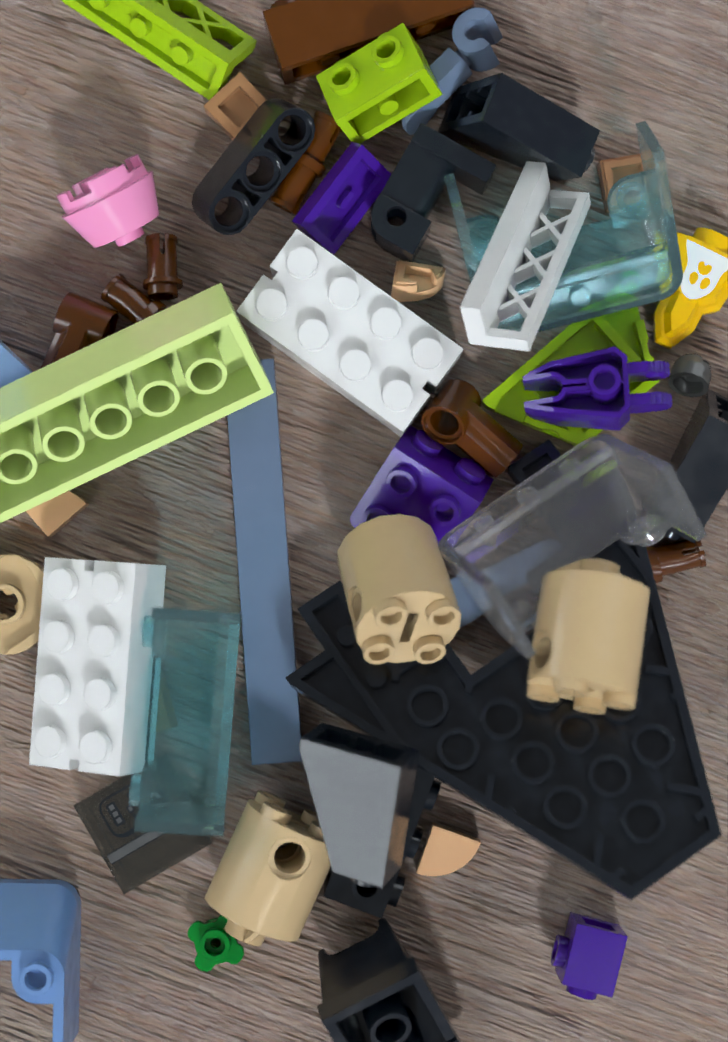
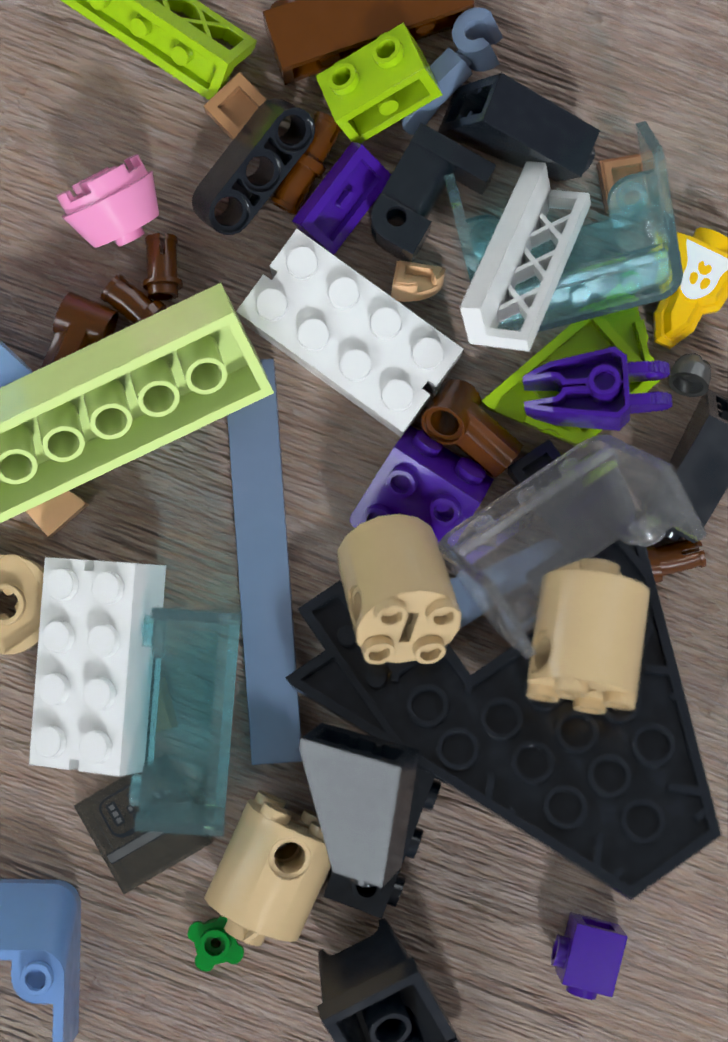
light nougat tile [416,822,481,876] -> none

